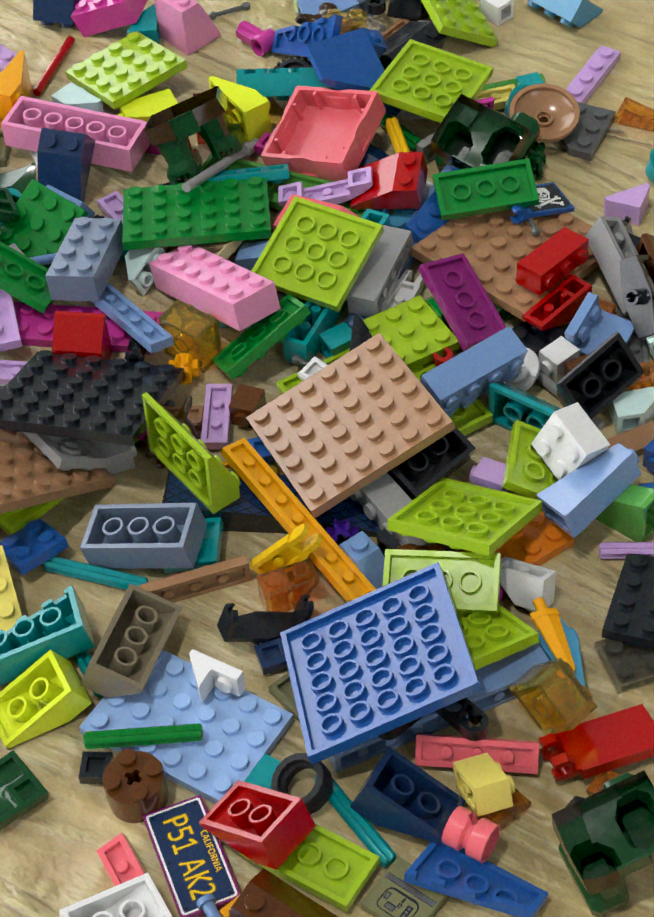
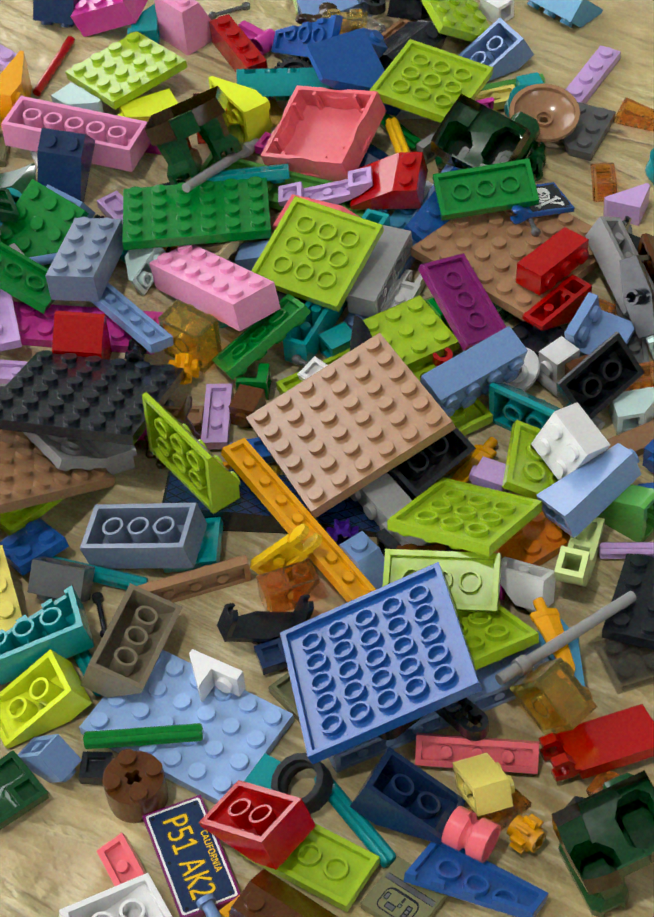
none -> medium blue slope [18,734,81,783]
none -> dark grey brick [28,556,95,603]
none -> black hinge [92,592,107,638]
none -> red brick [209,14,268,72]
none -> green panel [235,363,272,400]
none -> light orange bar [451,437,498,483]
none -> medium blue slope [459,18,534,82]
none -> light grey bar [495,591,637,685]
none -> light orange gear [507,813,546,854]
none -> yellowish green arch [554,517,605,587]
none -> clear orange slope [590,162,617,202]

